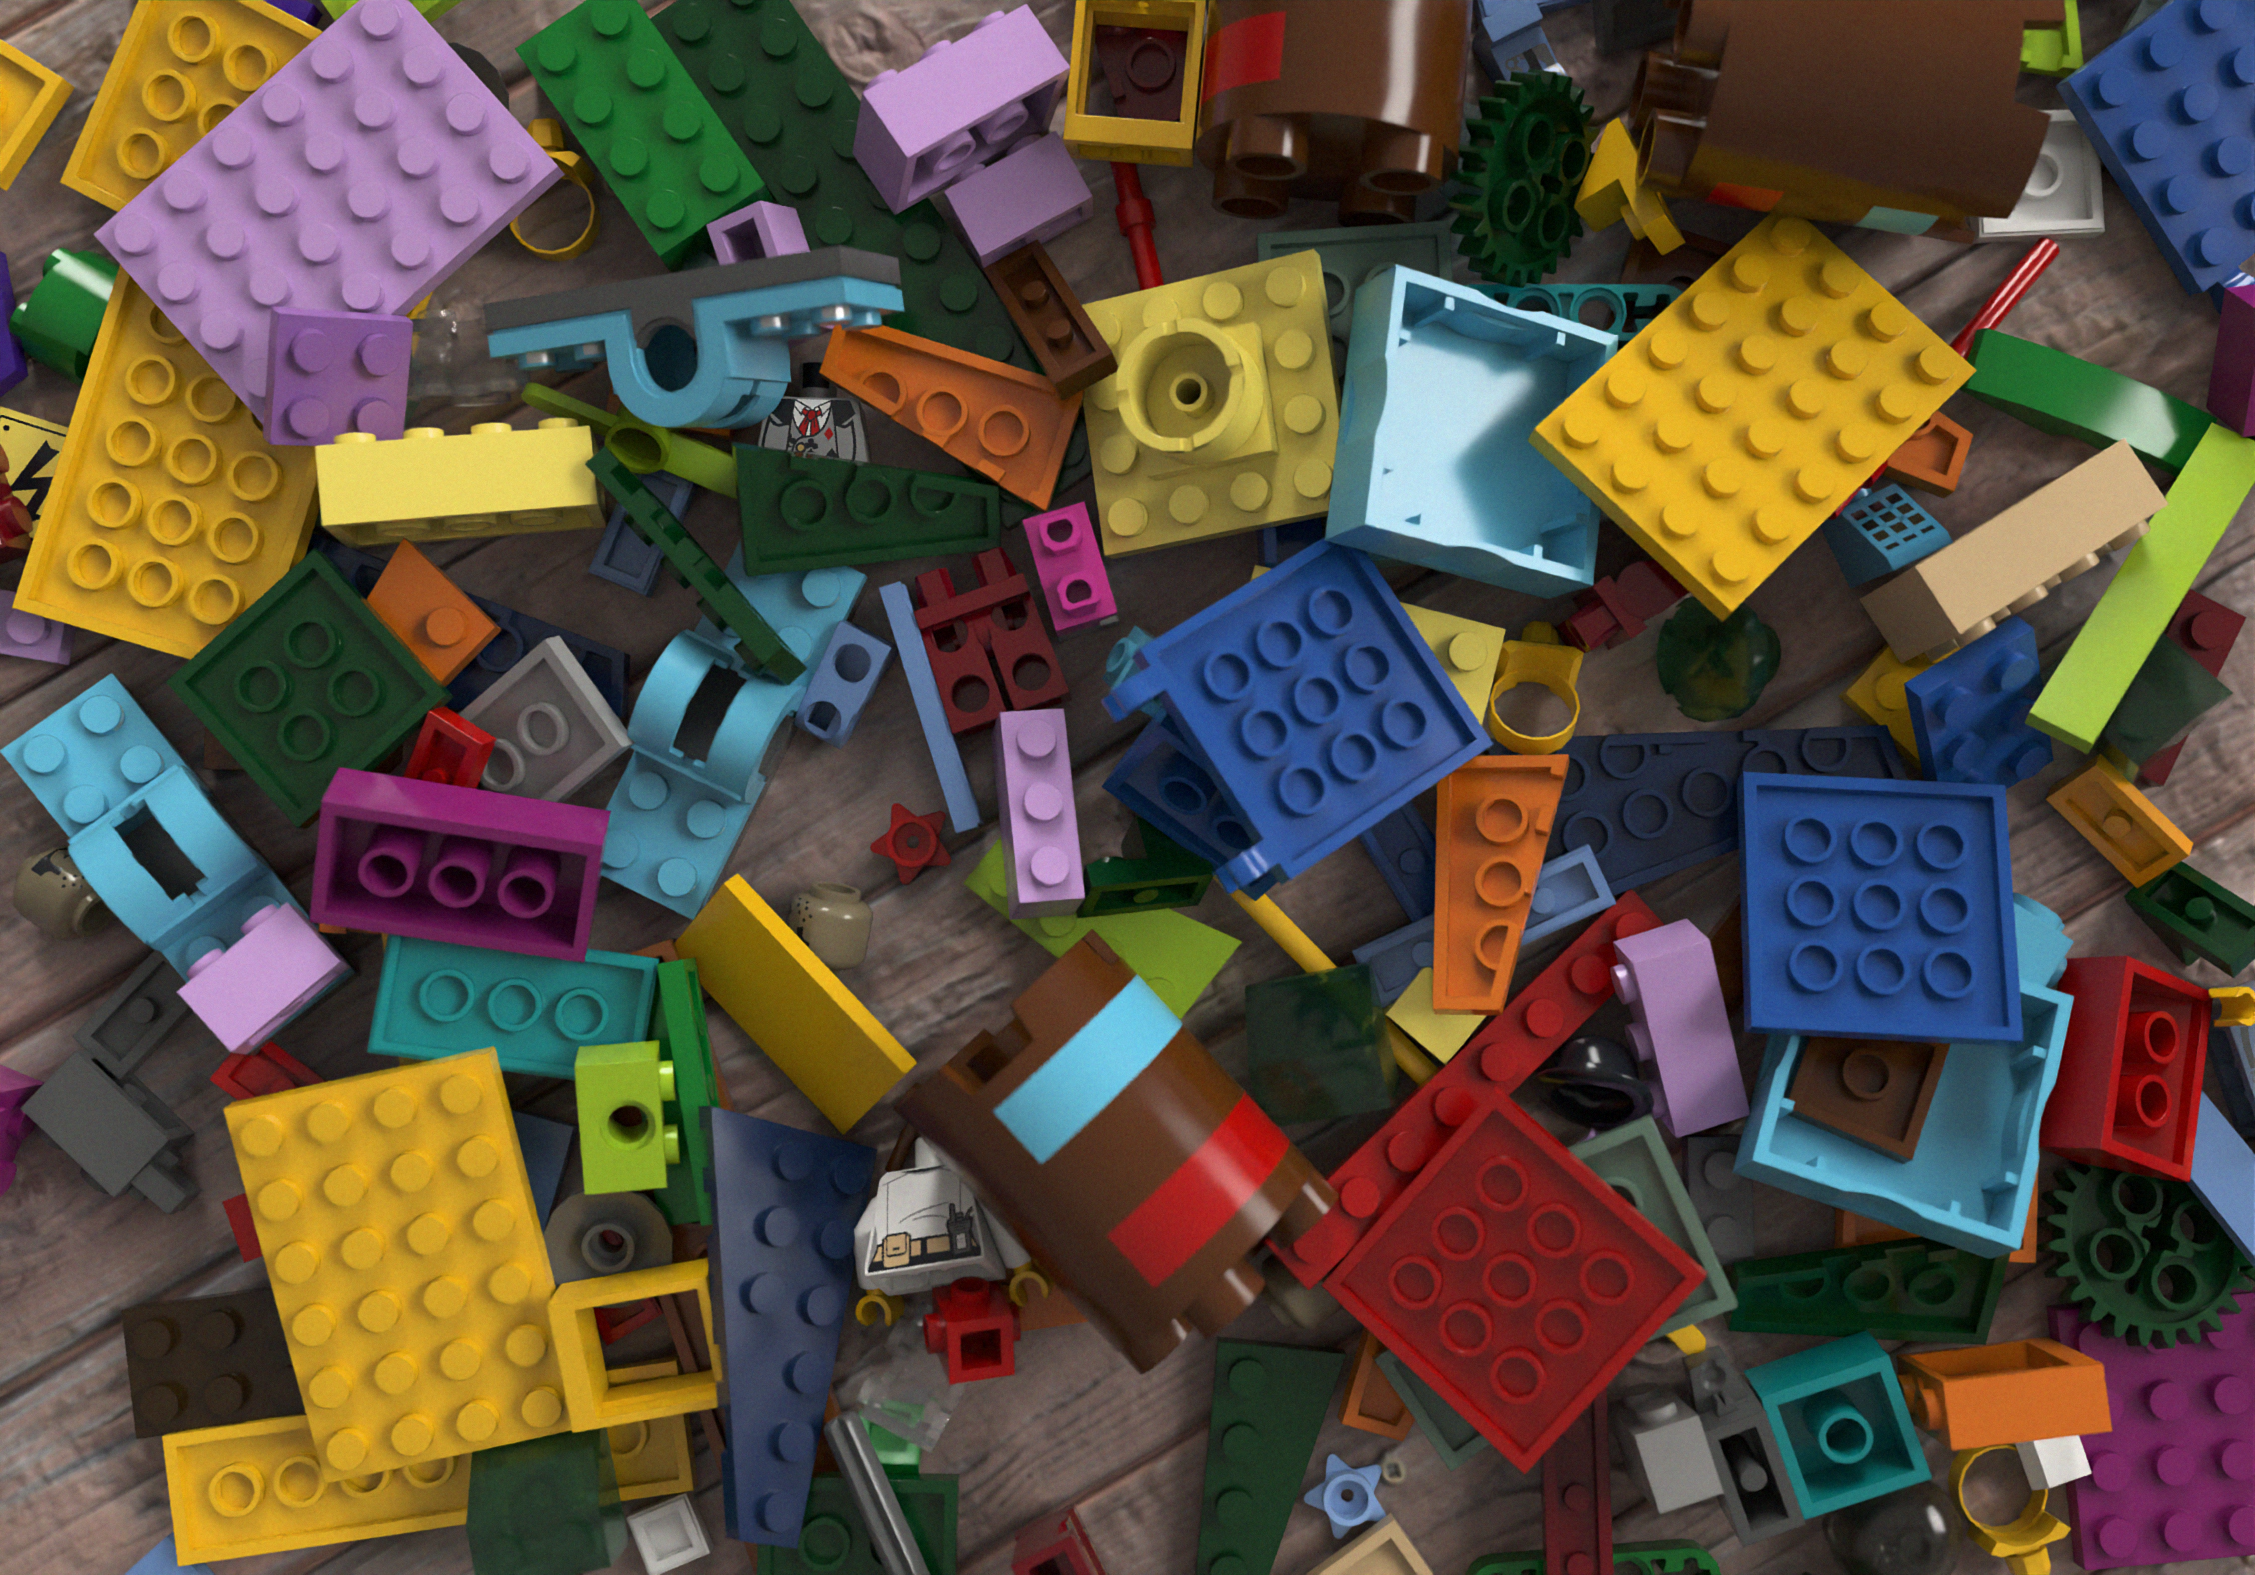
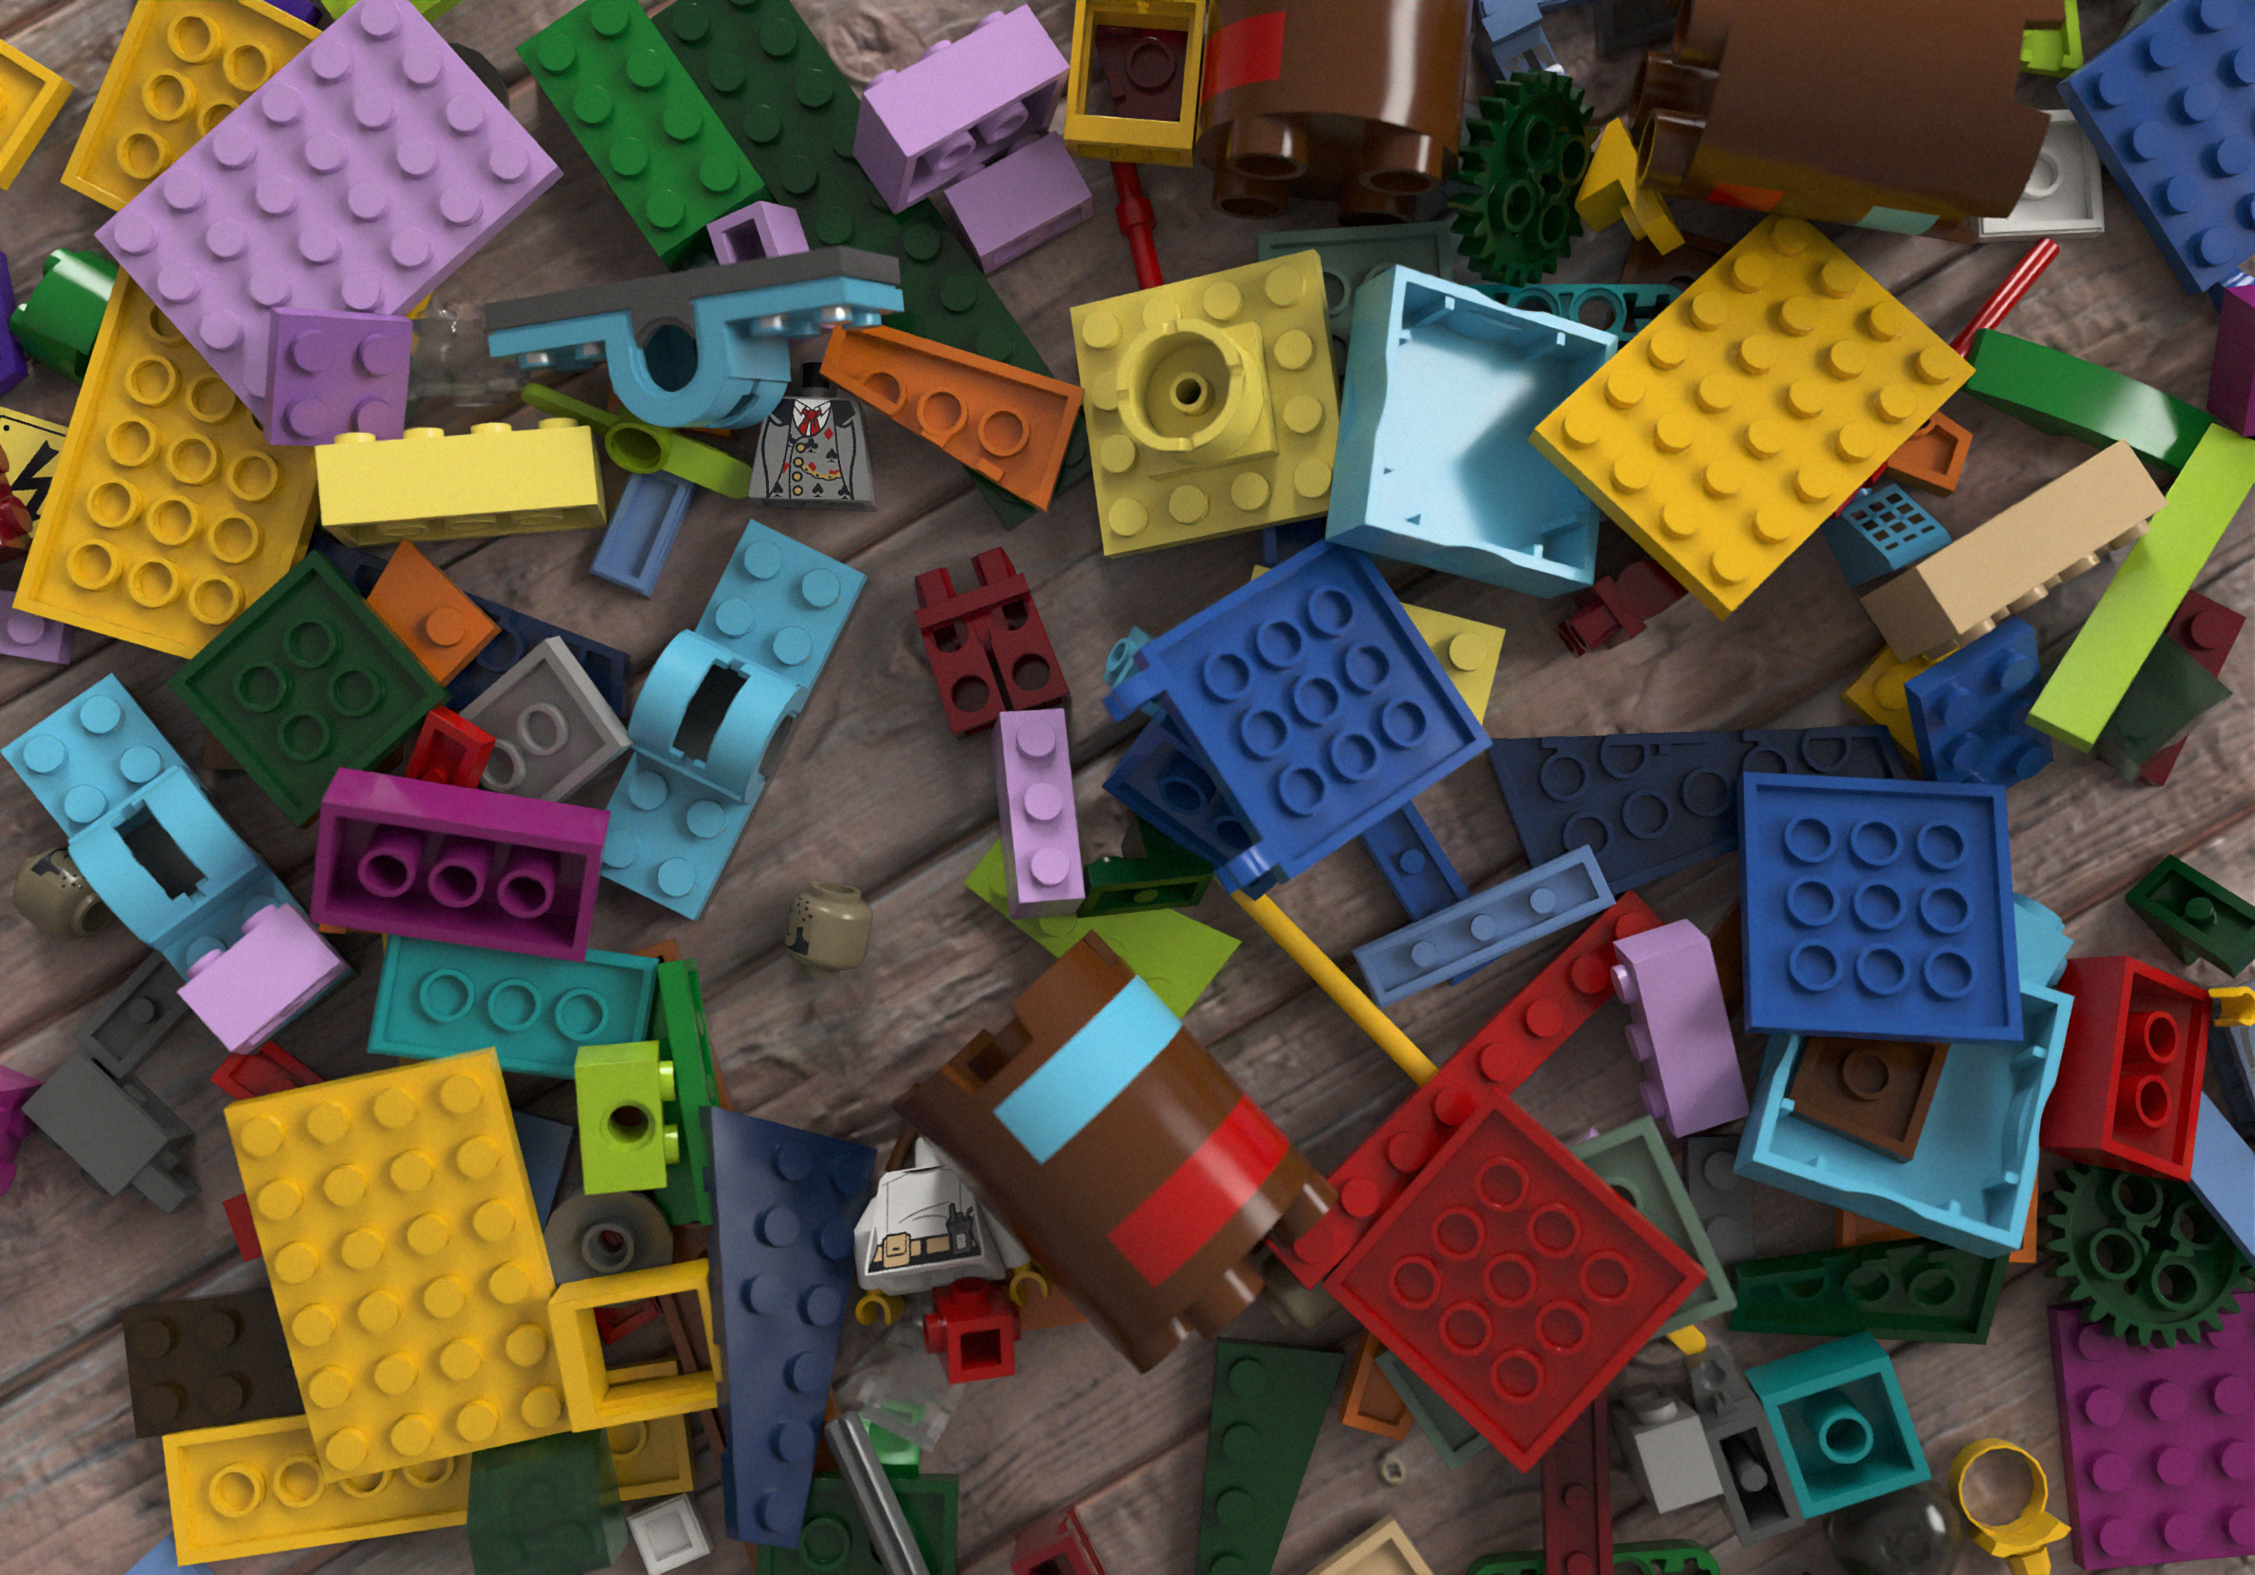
yellow piece [509,118,601,262] -> none
dark green wing [585,446,808,686] -> none
yellow tile [674,873,917,1135] -> none
dark green wing [731,442,1001,577] -> none
medium blue leg [794,621,899,750] -> none
red plate [870,803,952,885] -> none
medium blue tile [879,581,984,835] -> none
reddish brown plate [982,239,1118,401] -> none
dark pink hips [1022,502,1119,643] -> none
clear green slope [1245,961,1401,1127] -> none
light blue plate [1304,1454,1386,1539] -> none
light yellow panel [1380,967,1487,1065] -> none
orange wing [1433,754,1570,1015] -> none
yellow piece [1486,621,1584,755] -> none
black hat [1532,1035,1655,1132] -> none
clear green tile [1656,596,1782,723] -> none
orange window [1896,1337,2112,1450] -> none
white tile [2015,1435,2092,1491] -> none
light orange plate [2045,753,2193,888] -> none

